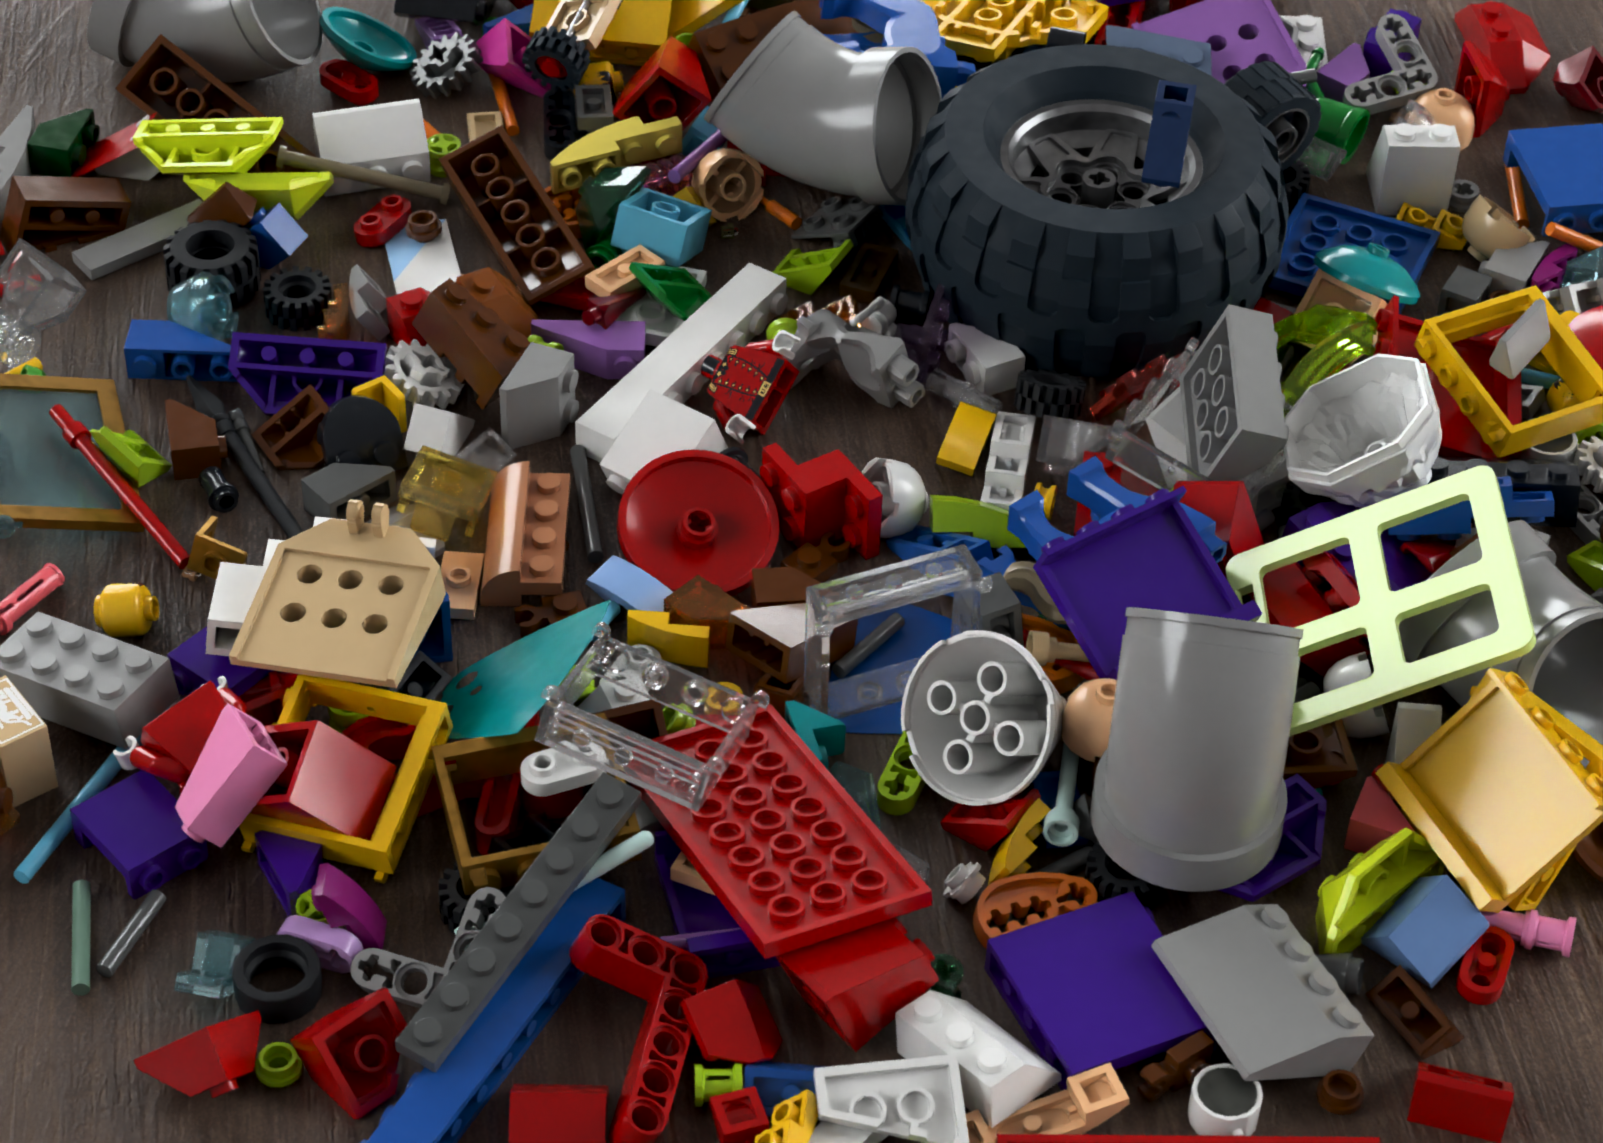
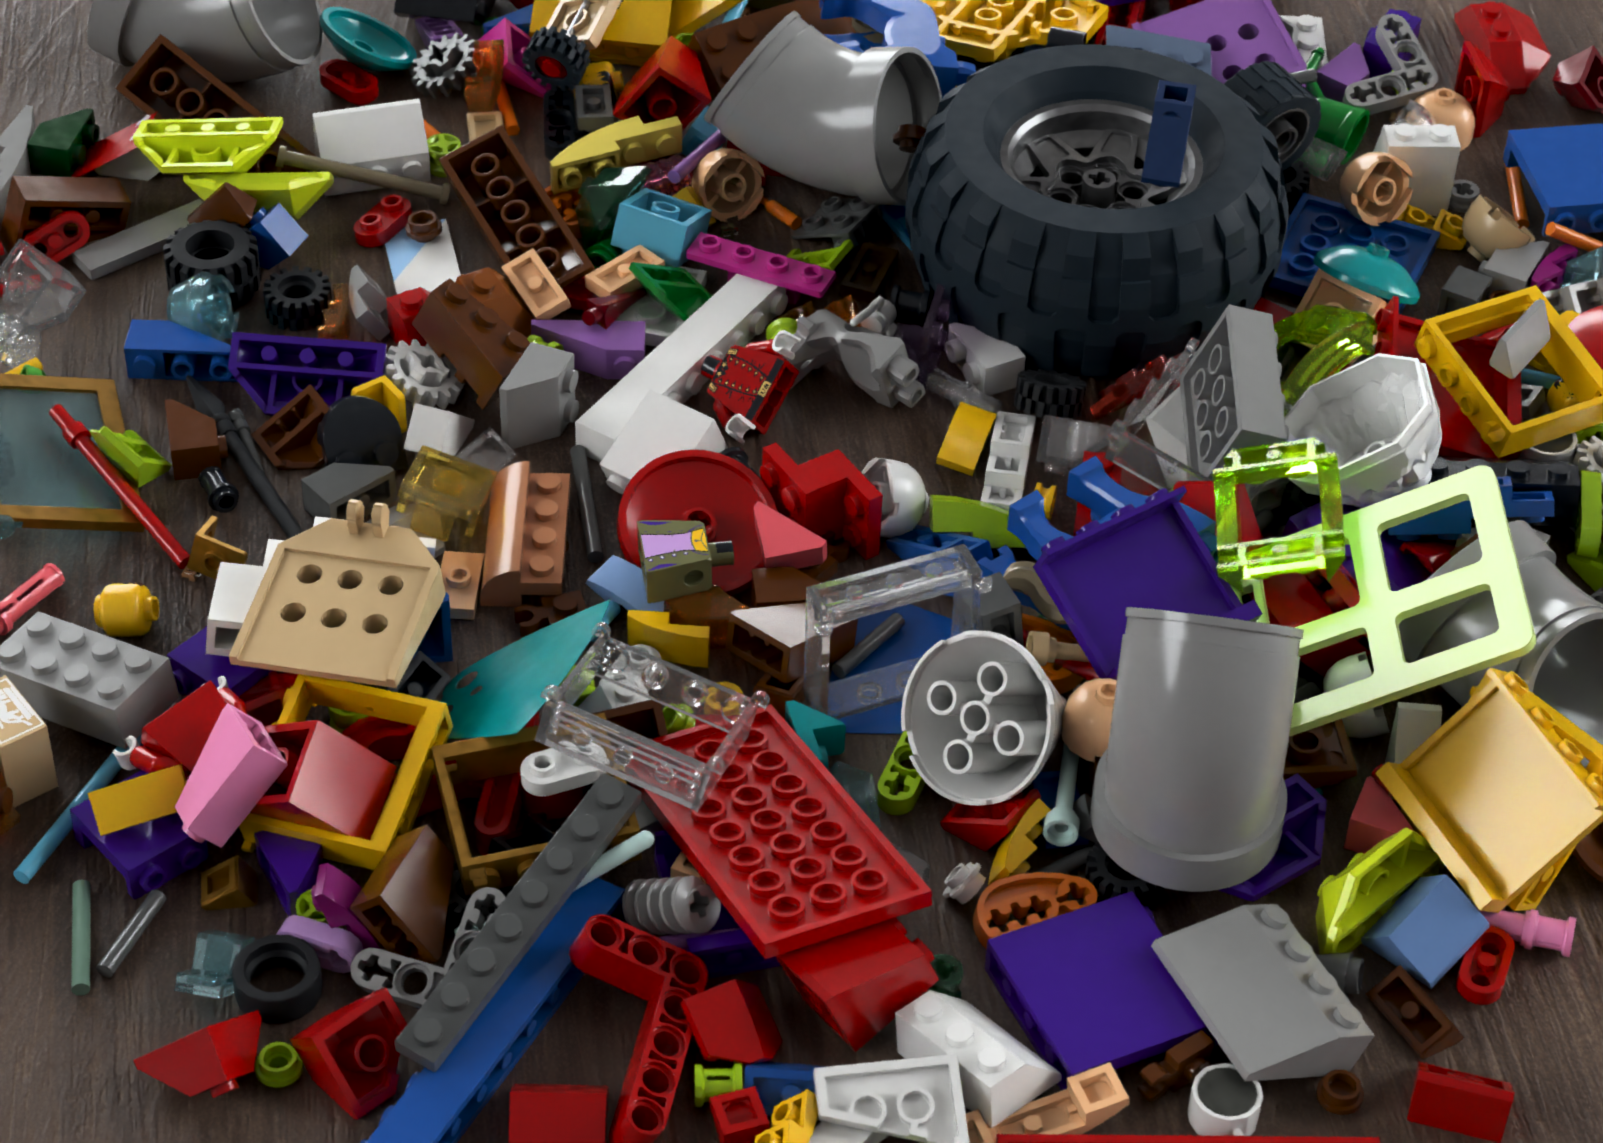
none -> red plate [20,211,90,270]
none -> yellow slope [88,765,187,836]
none -> pearl gold slope [201,855,258,911]
none -> reddish brown slope [350,824,455,964]
none -> clear orange slope [464,39,504,112]
none -> light nougat plate [501,248,572,320]
none -> light grey piece [622,875,721,936]
none -> olive torso [637,520,734,603]
none -> dark pink bracket [686,232,836,305]
none -> coral slope [754,501,827,569]
none -> reddish brown plate [892,124,926,153]
none -> clear neon green wedge [1212,437,1346,593]
none -> light nougat cylinder [1339,152,1413,226]
none -> lime beam [1575,470,1602,558]

